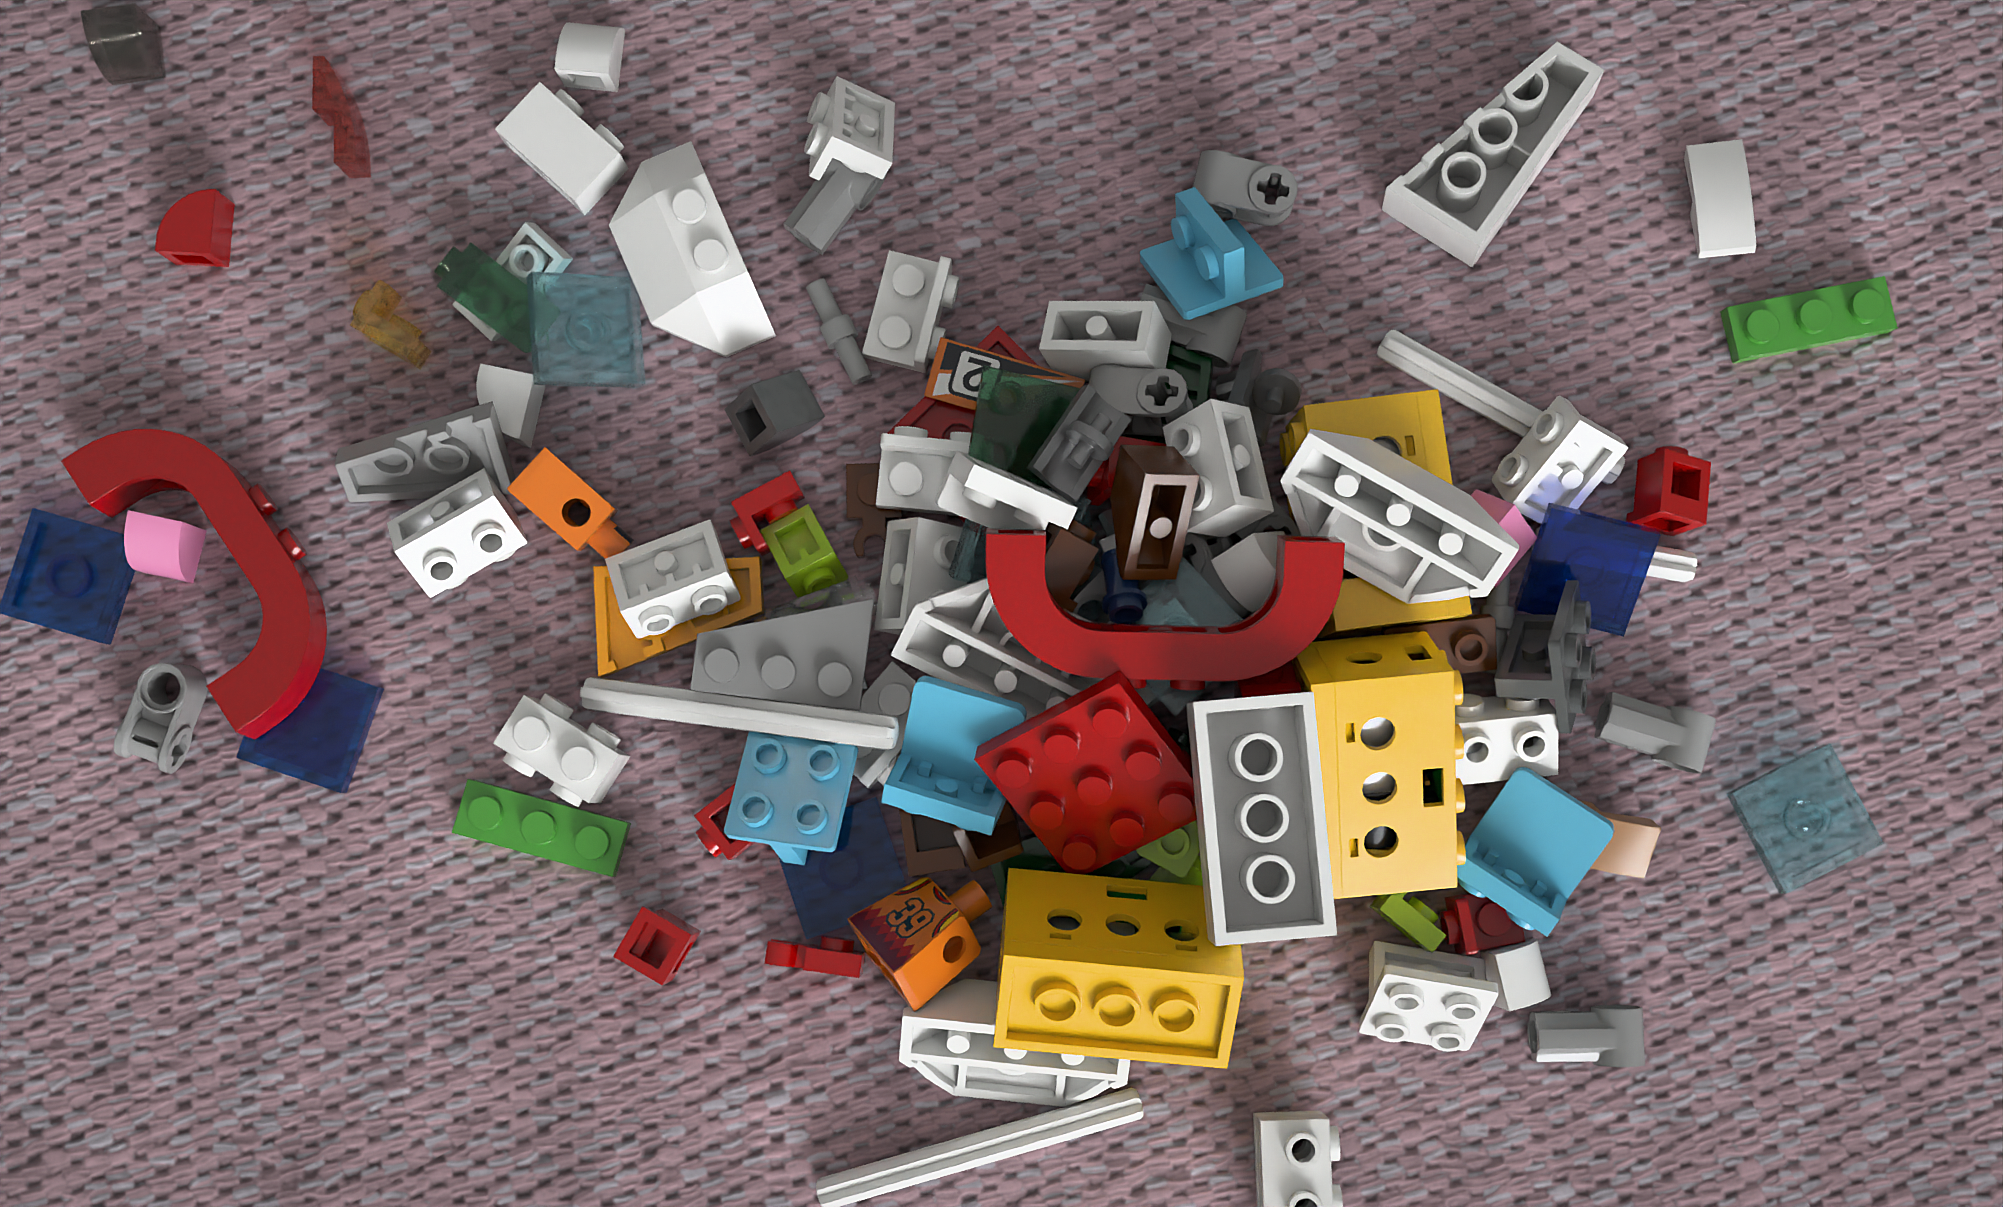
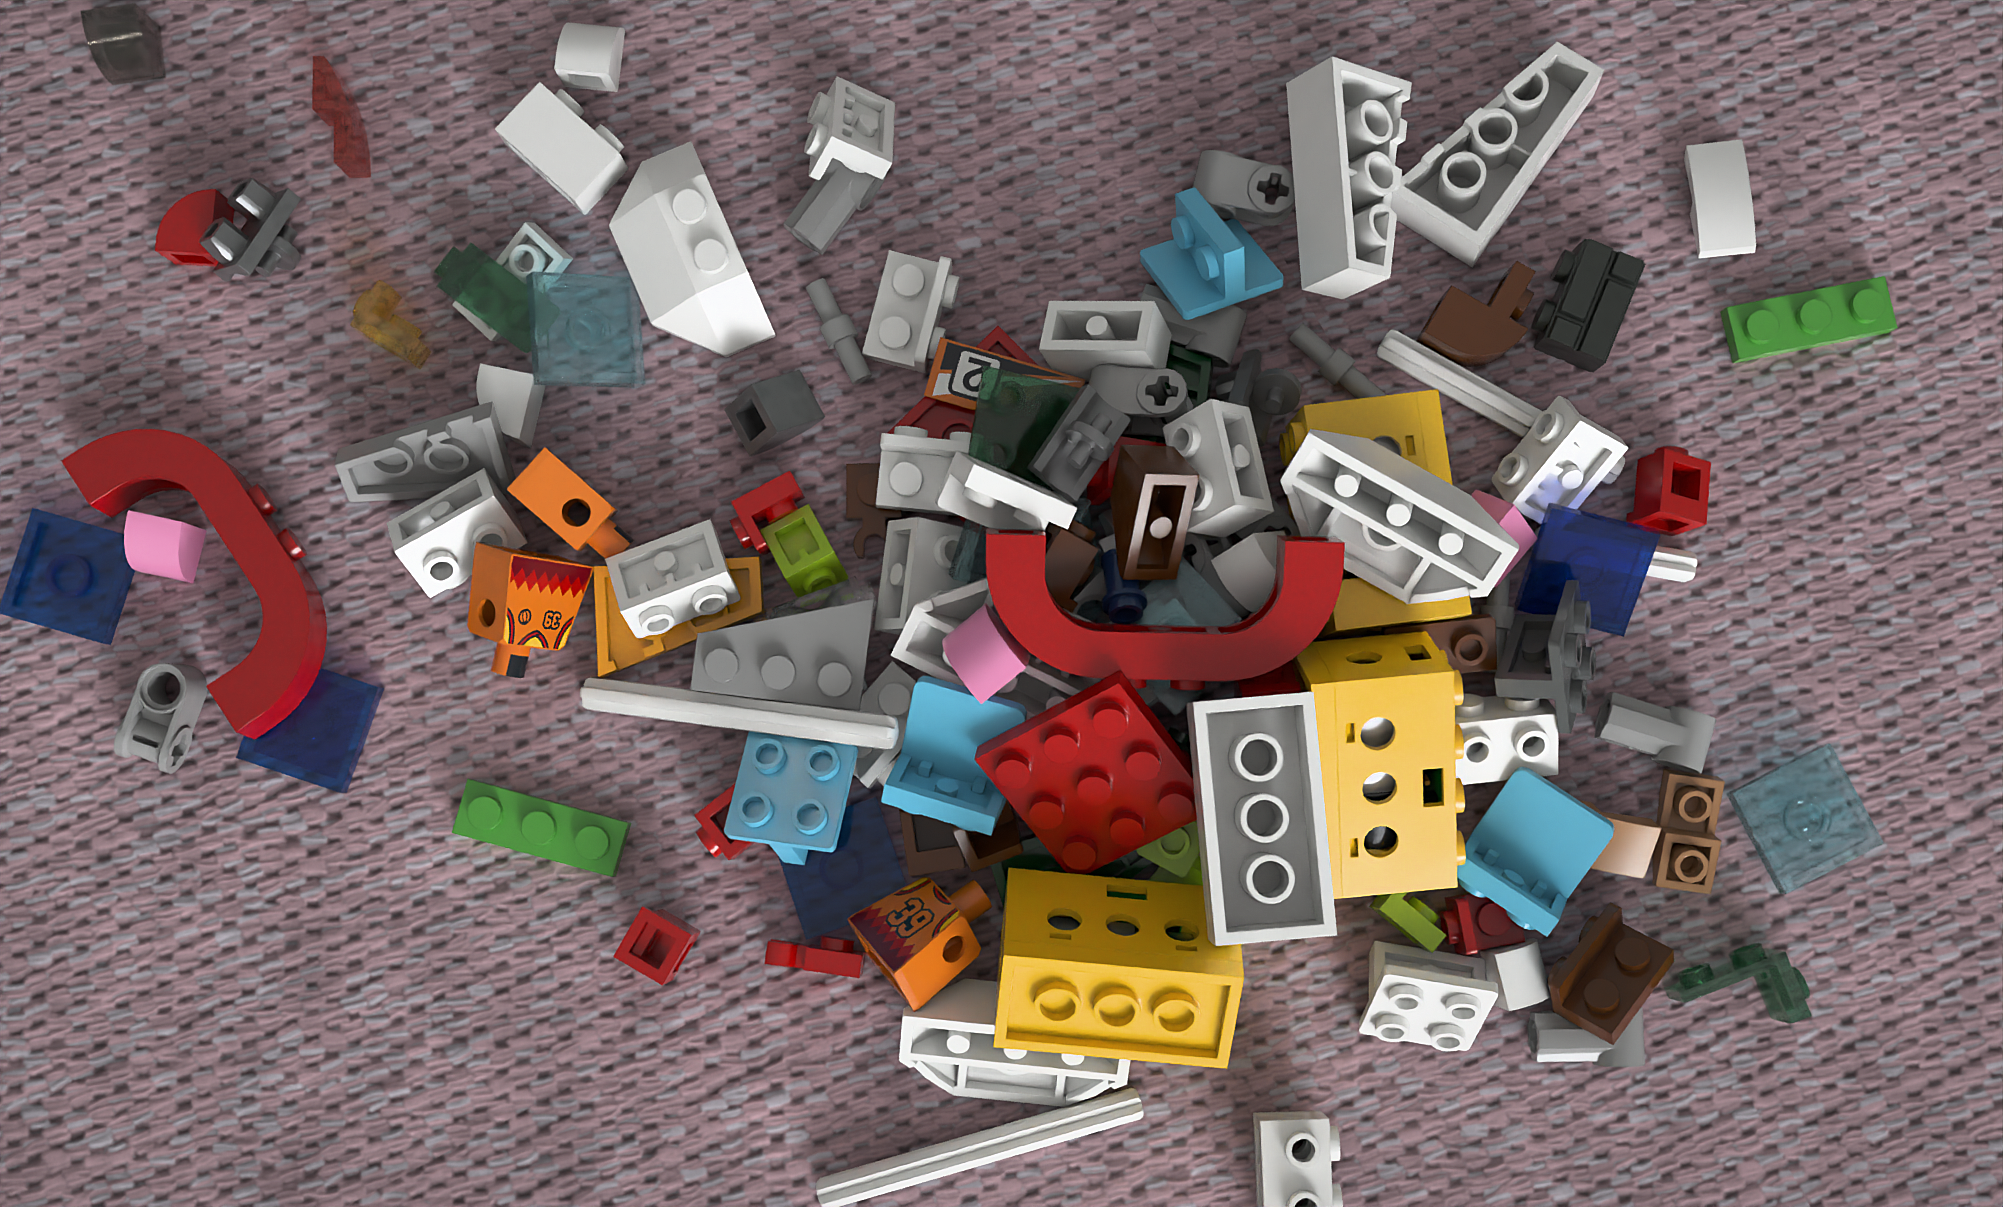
white brick [493,693,630,807] -> none
none -> flat silver hips [199,178,301,282]
none -> torso [467,542,594,678]
none -> bright pink brick [942,603,1031,704]
none -> white wedge [1286,56,1412,299]
none -> light grey bar [1289,323,1385,399]
none -> reddish brown brick [1416,261,1536,367]
none -> pearl dark grey brick [1531,239,1646,372]
none -> reddish brown bracket [1547,902,1674,1045]
none -> medium nougat slope [1653,769,1725,894]
none -> clear green bracket [1664,943,1812,1024]

